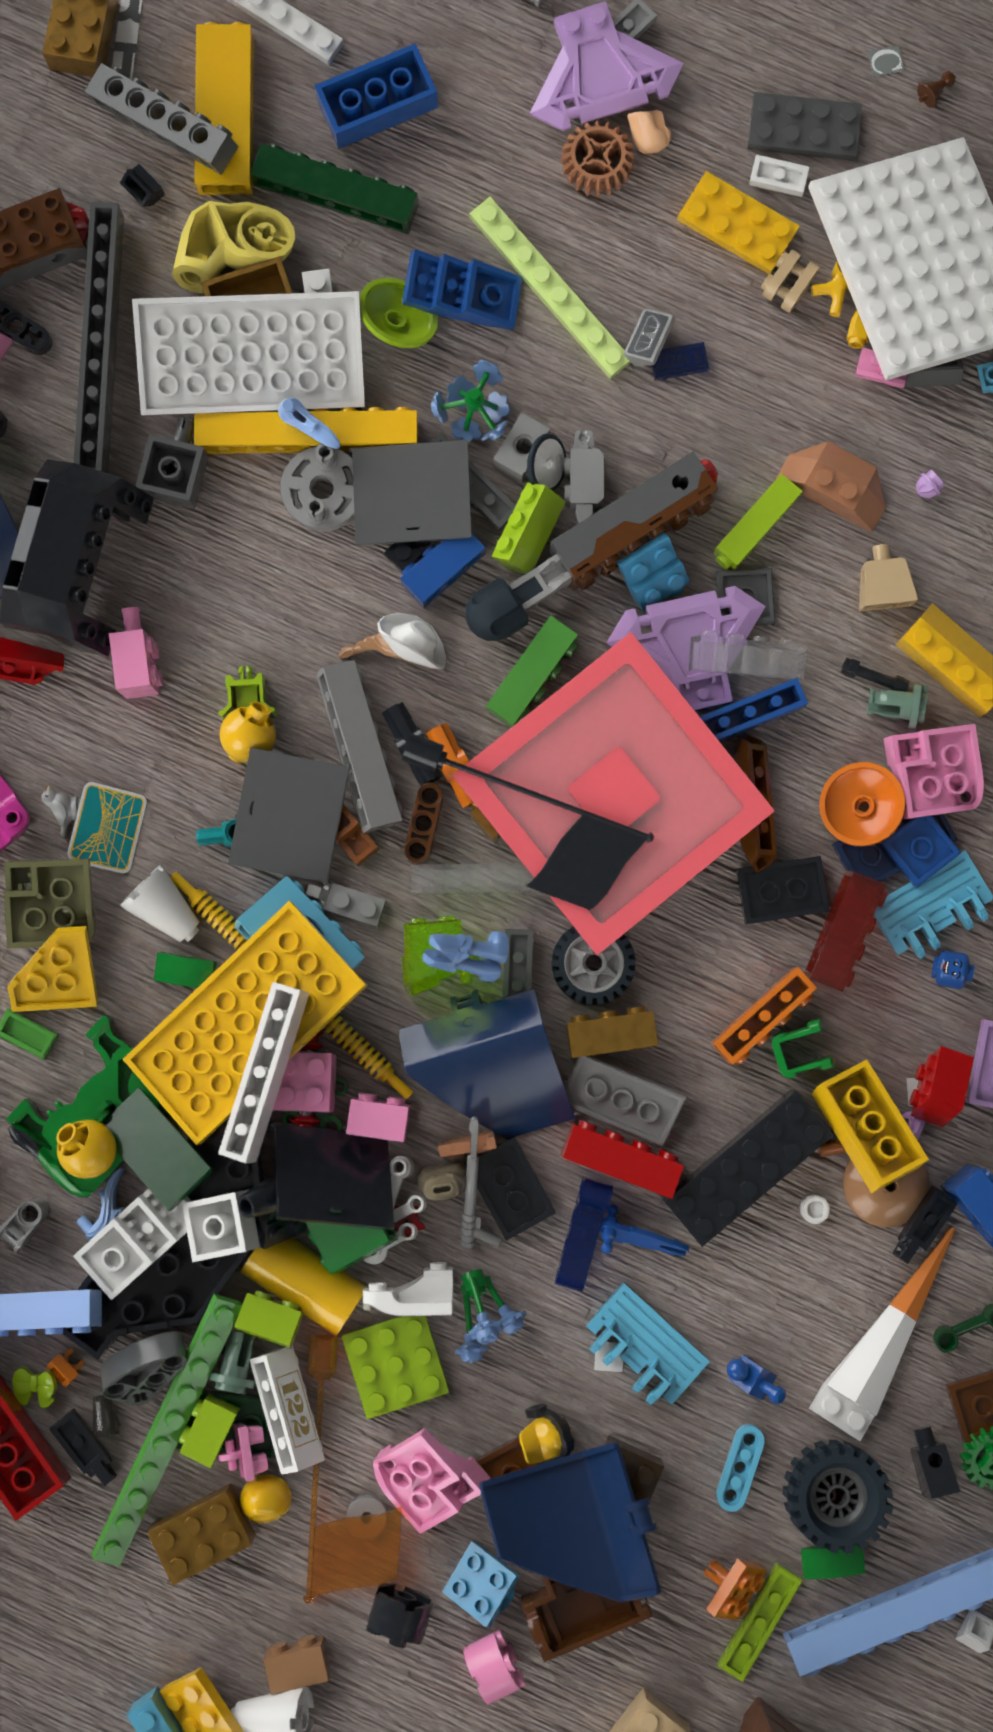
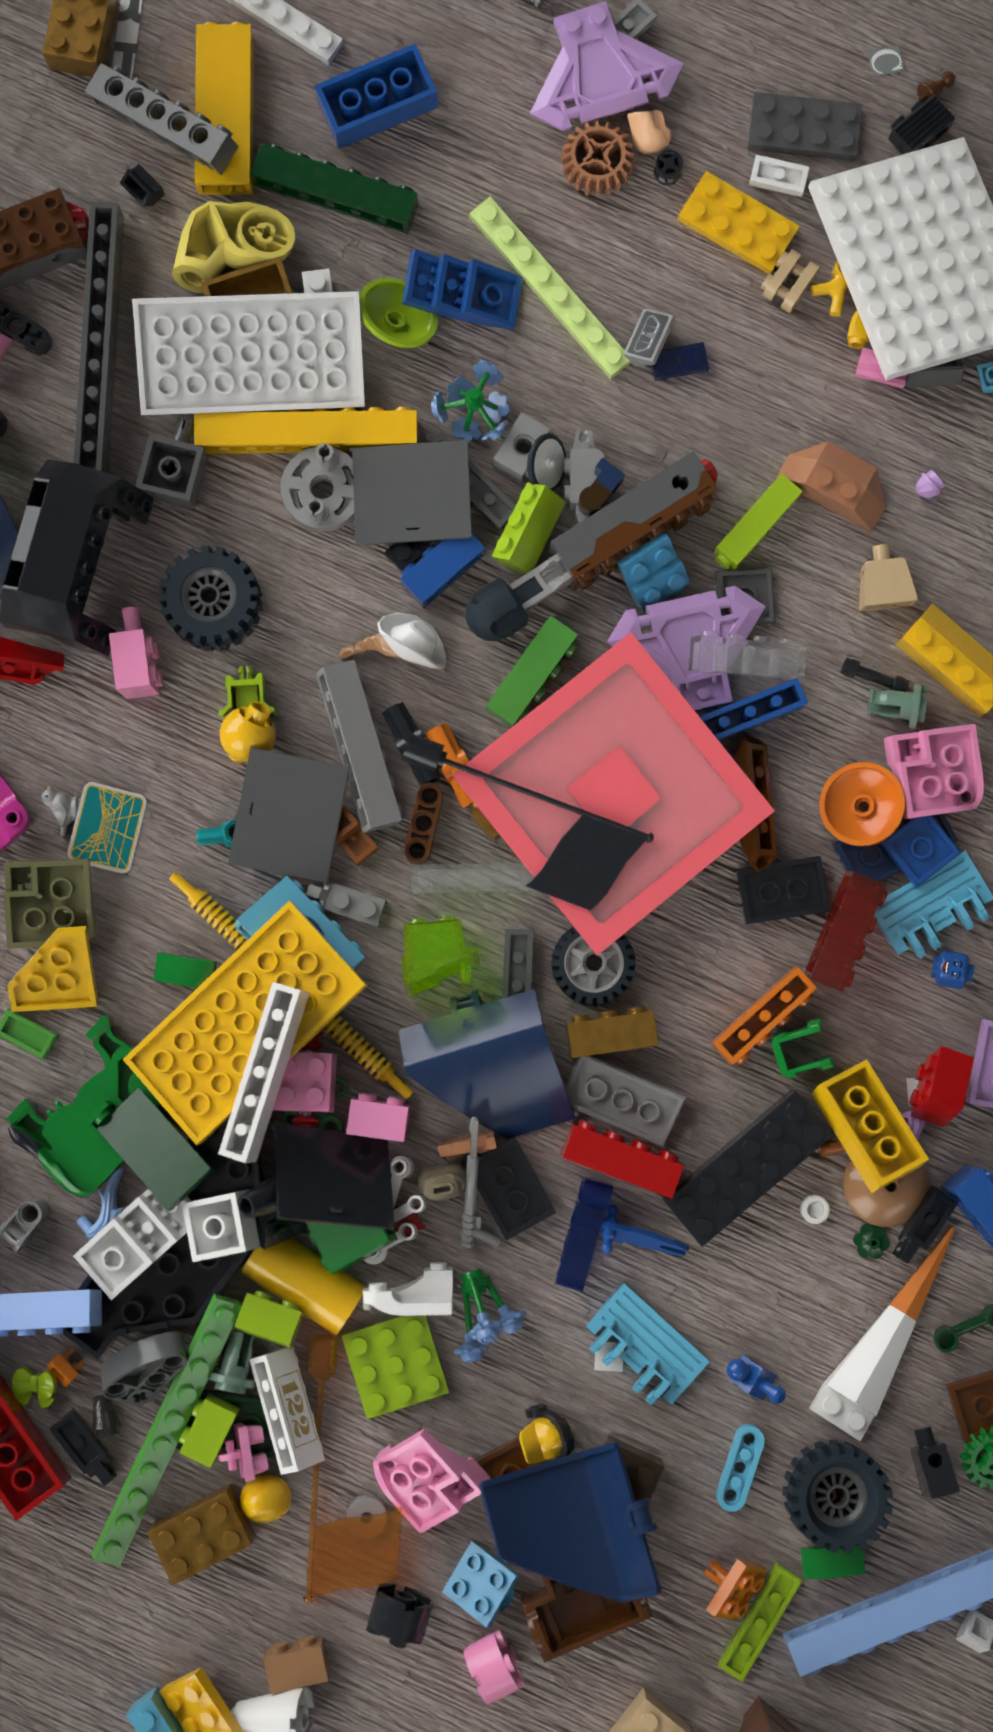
yellow brick [56,1120,116,1179] -> none
white cone [120,865,199,942] -> none
light blue piece [278,398,340,449] -> none
medium blue piece [422,931,509,982] -> none
none -> black wheel [159,546,263,651]
none -> leg [578,458,625,516]
none -> black wheel [654,150,683,186]
none -> dark green plant [853,1224,890,1259]
none -> black brick [888,95,955,155]

